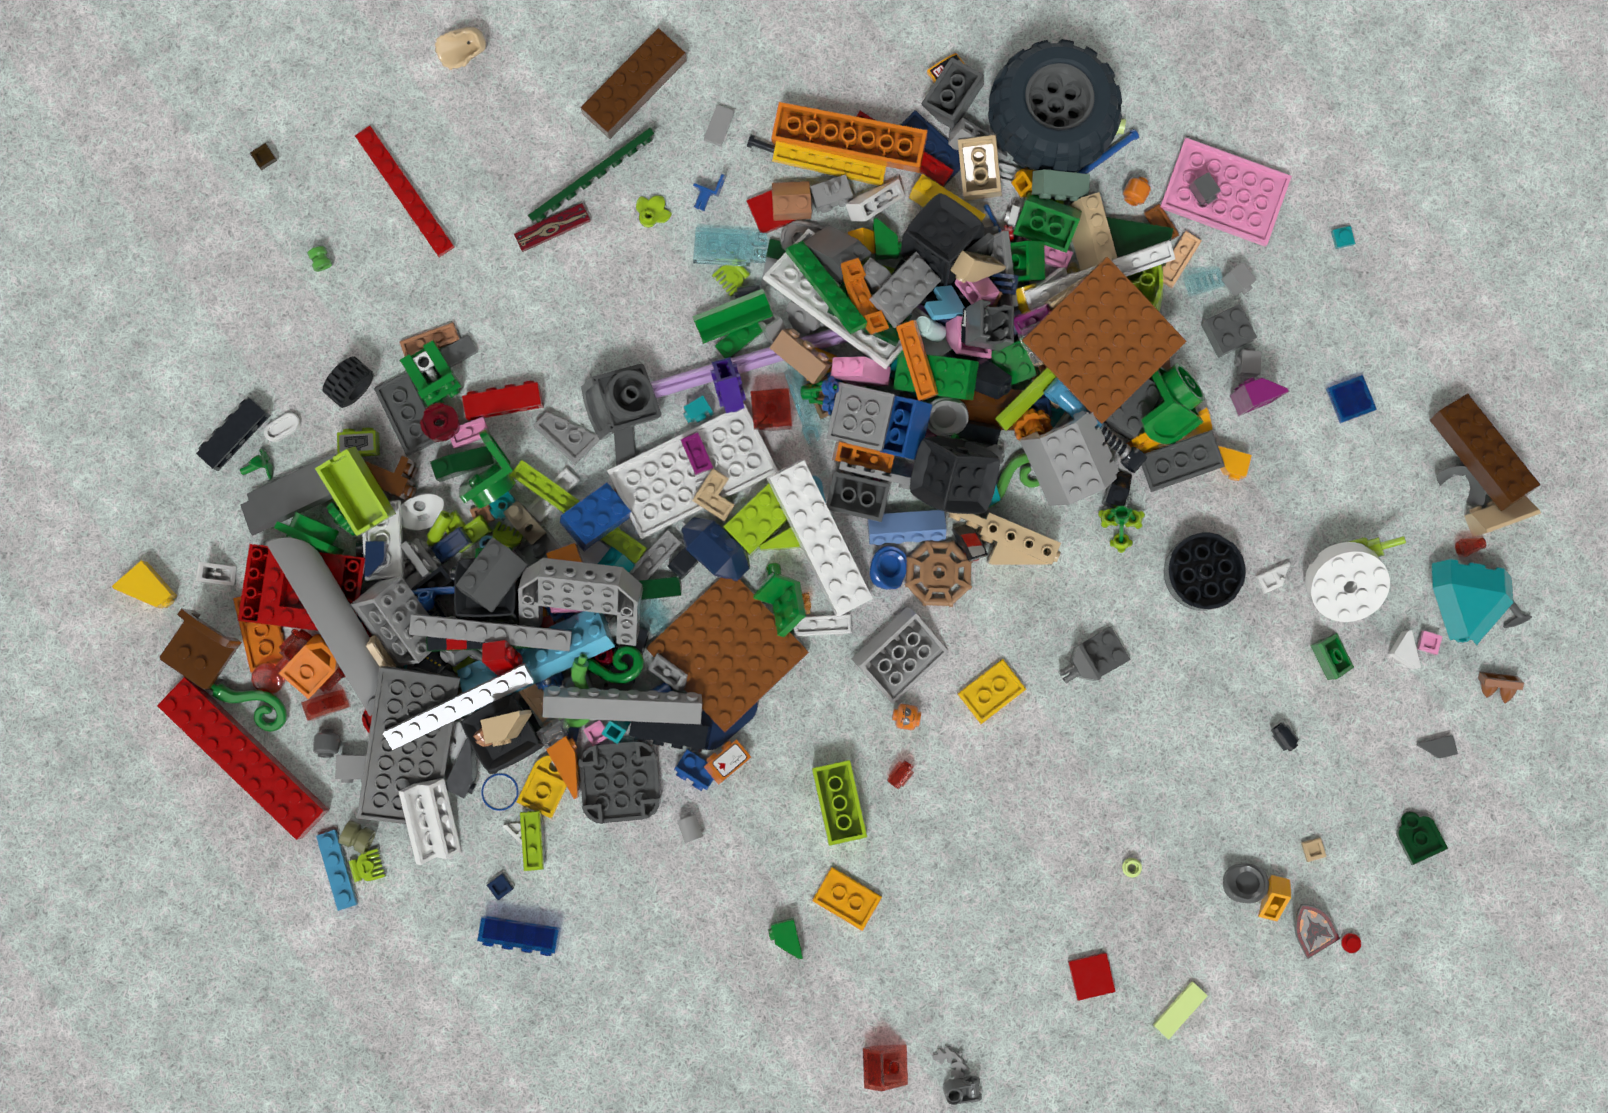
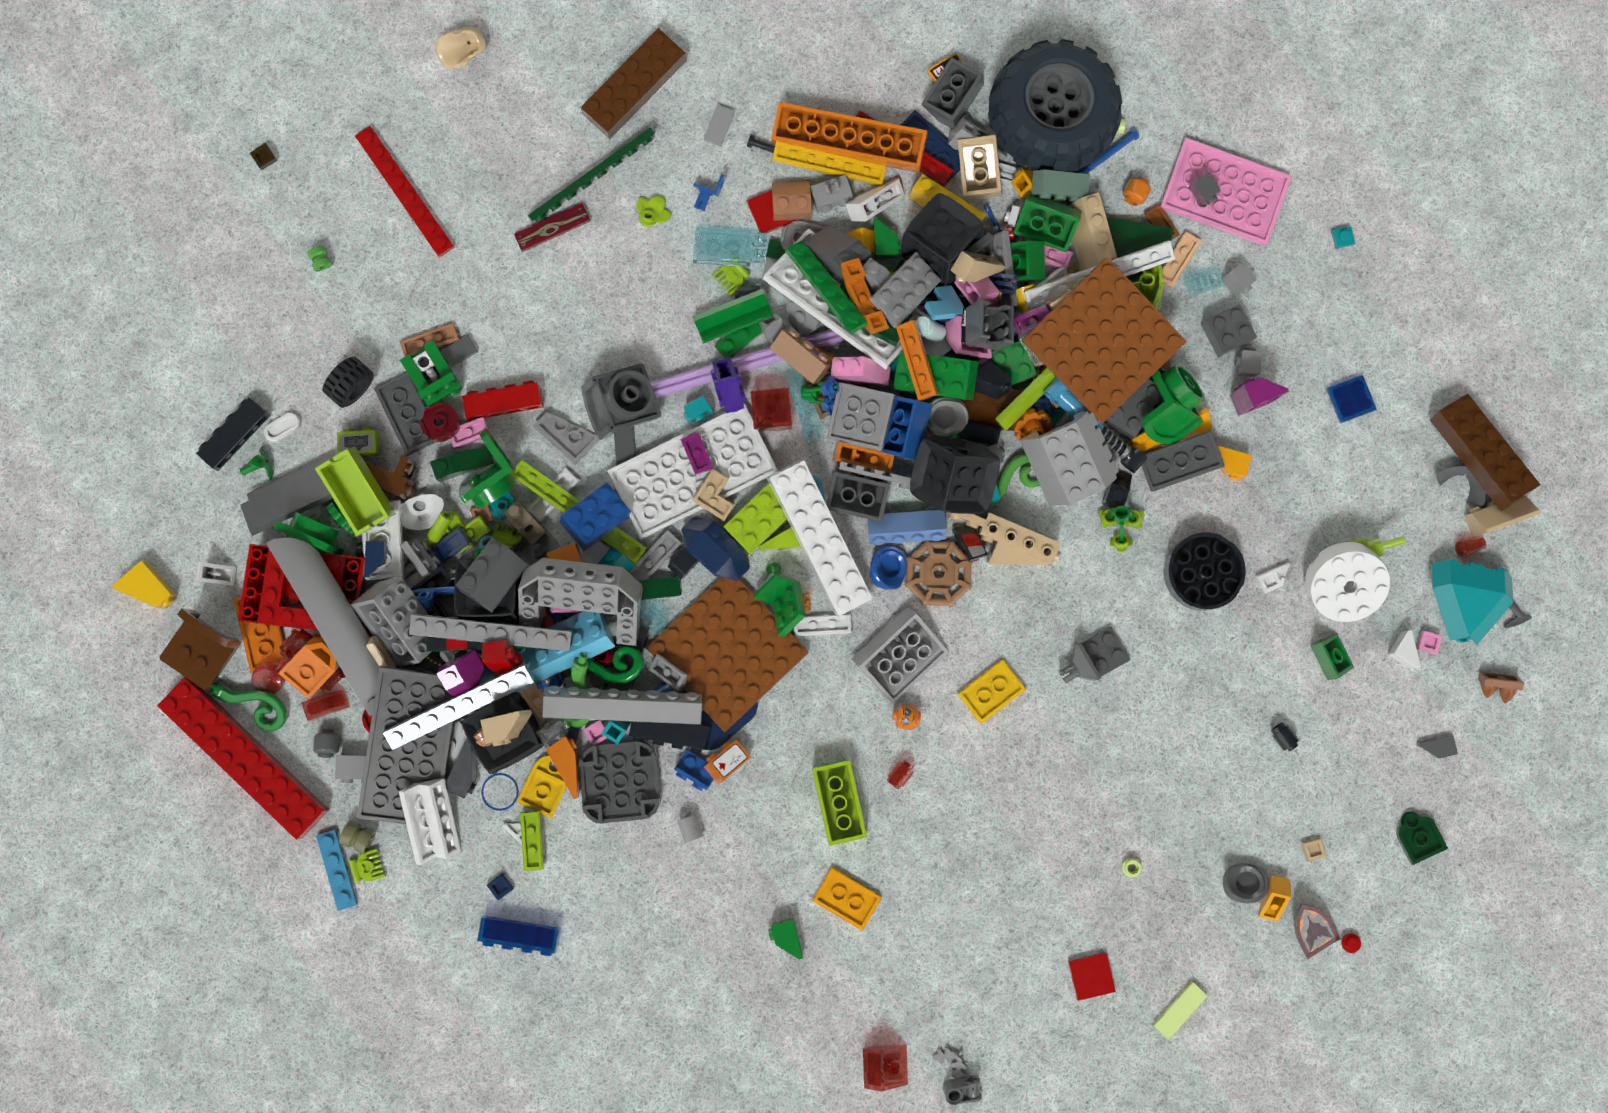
none -> magenta slope [436,649,484,697]

